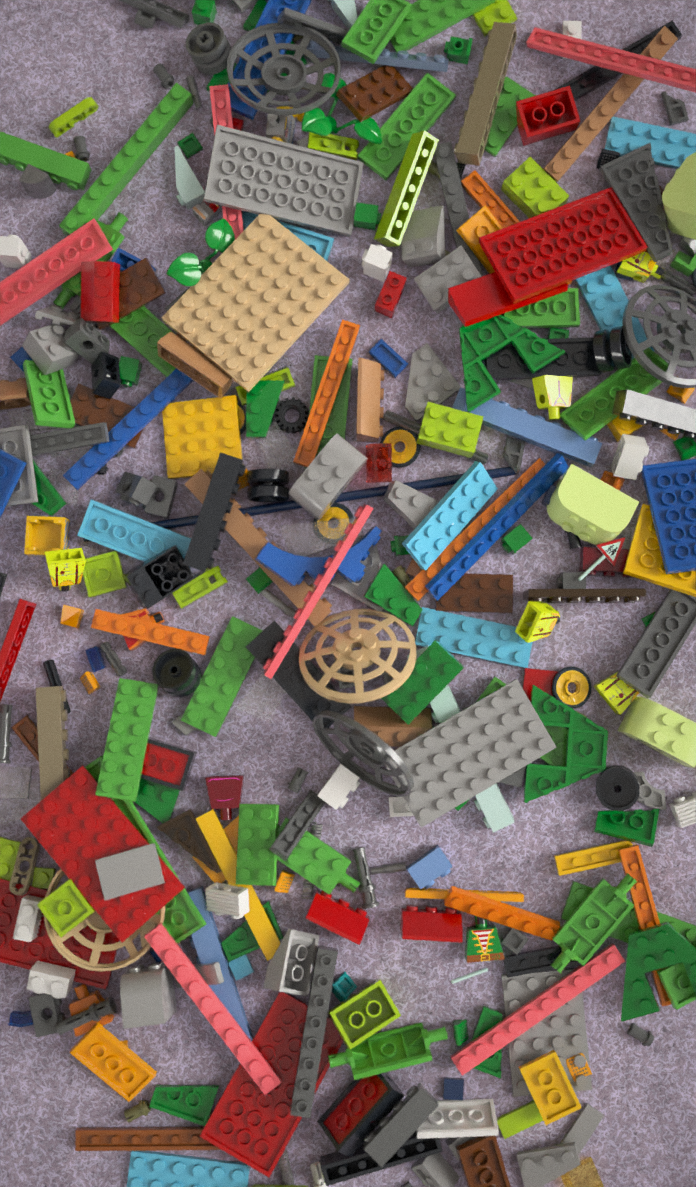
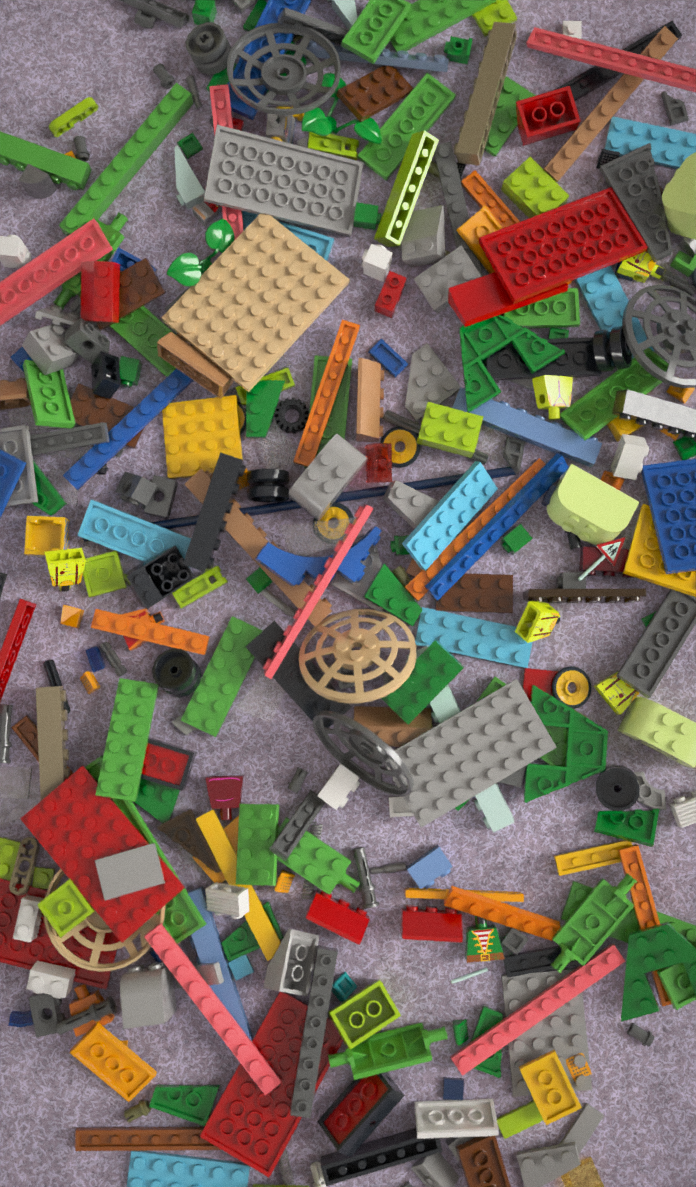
dark grey brick [364,1083,439,1167] -> none

